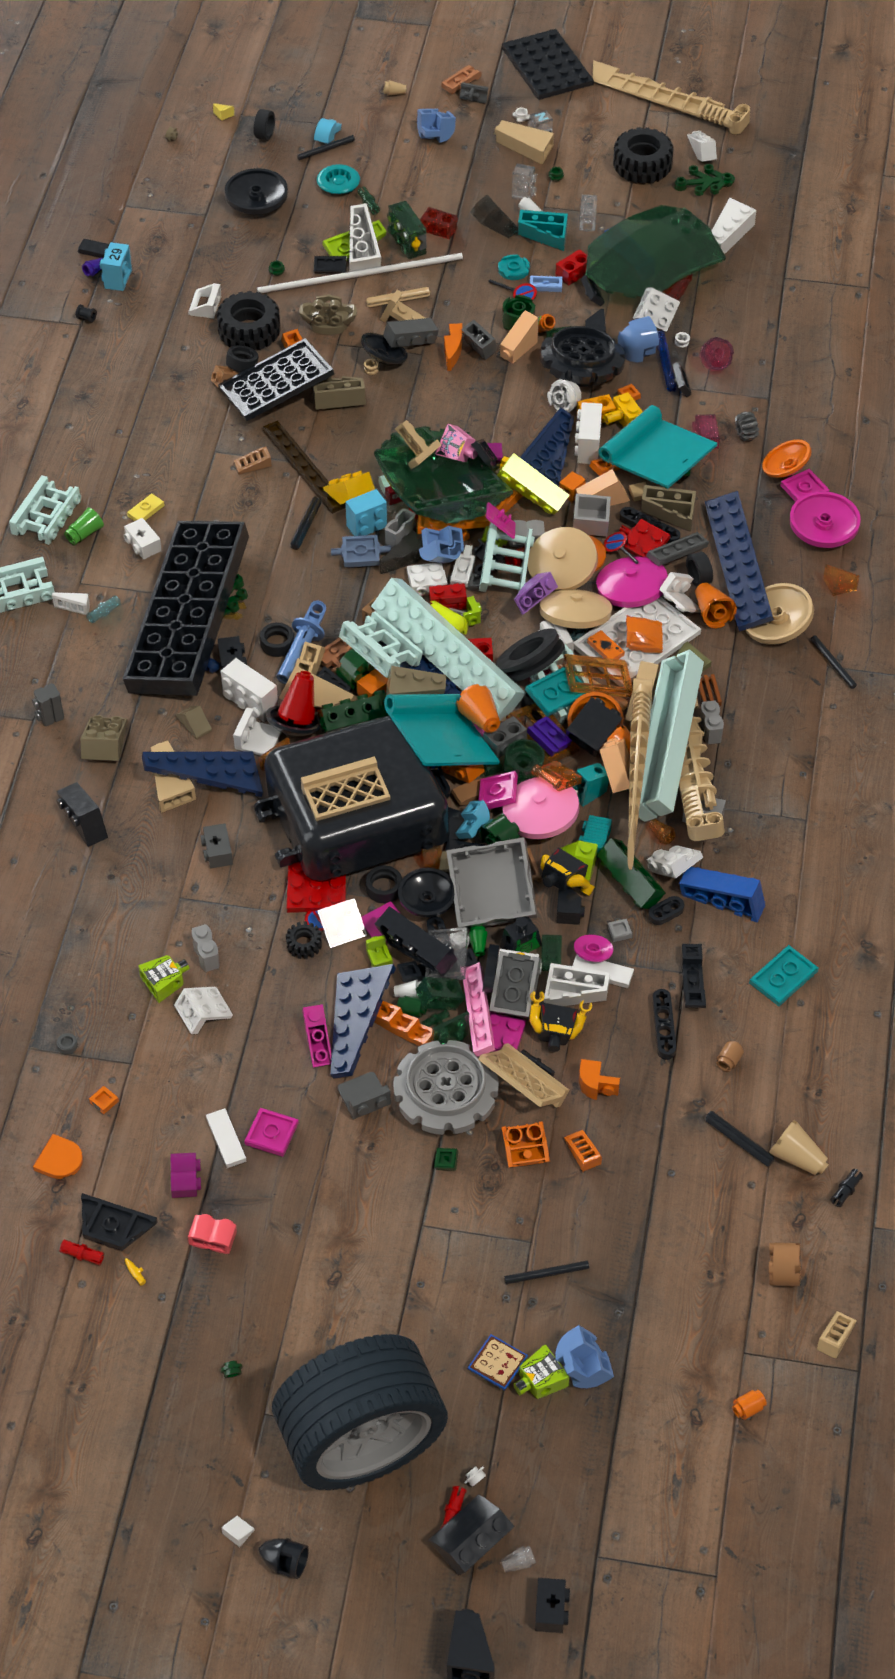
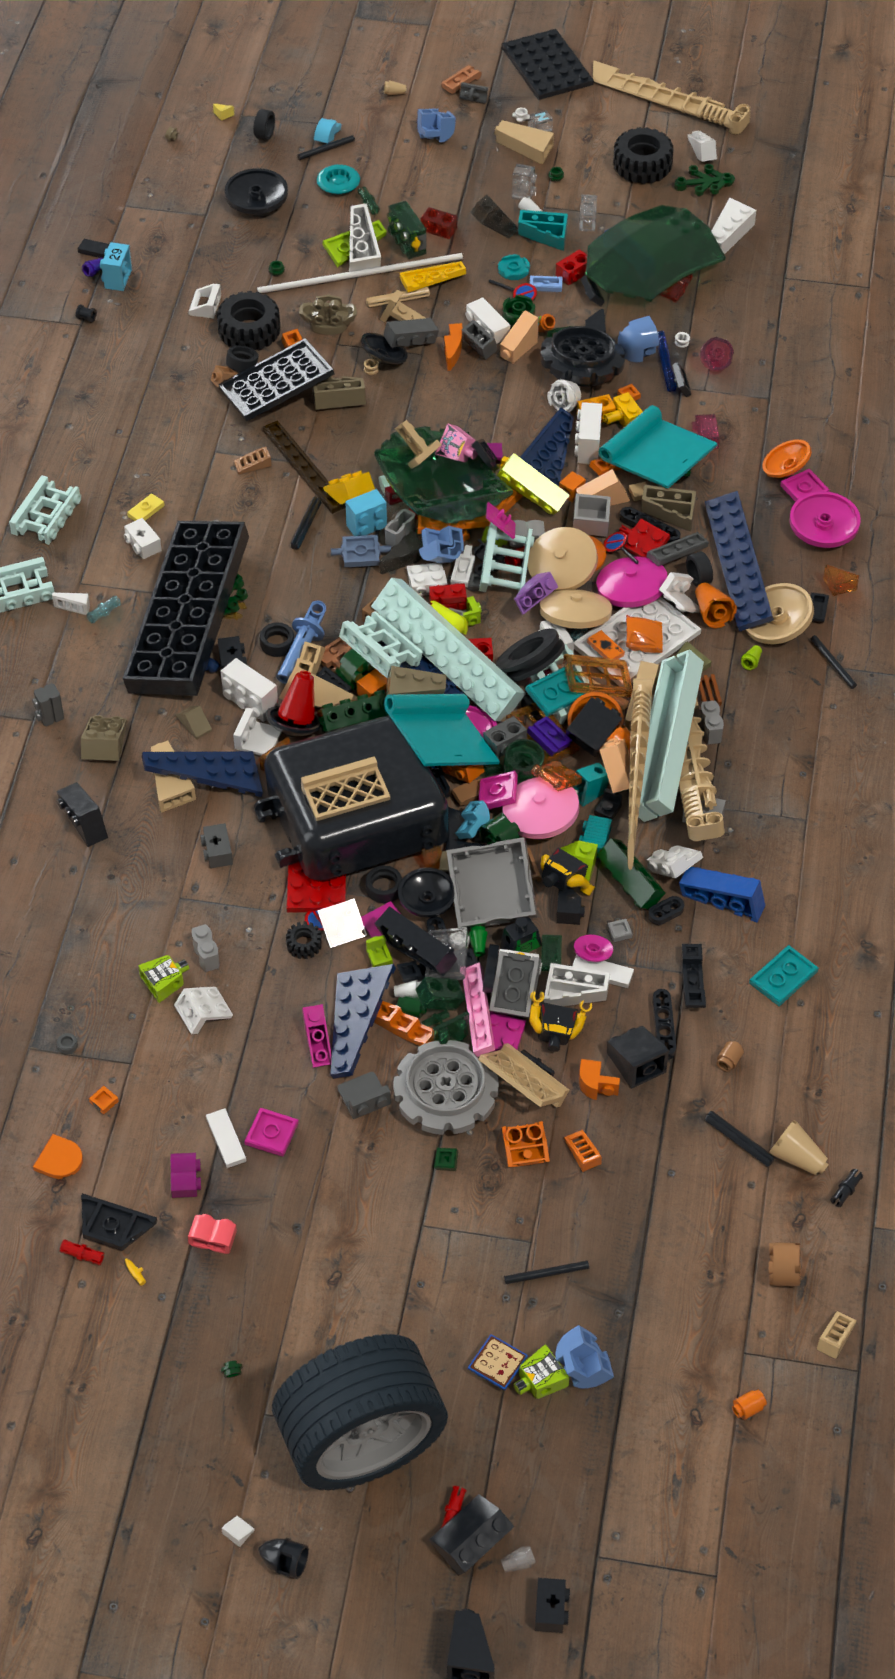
bright green plant [64,508,104,545] -> none
black plate [314,256,347,273] -> none
orange cone [456,684,500,733] -> none
white plate [464,1466,486,1487] -> none
white bracket [633,288,680,332] -> none
clear orange cone [649,819,676,844] -> none
dark grey gear [735,411,759,441] -> none
none -> yellow wing [399,261,466,292]
none -> white brick [465,297,510,344]
none -> black bracket [594,788,622,820]
none -> black slope [607,1025,669,1089]
none -> lime cone [741,645,762,670]
none -> black tile [811,592,829,623]

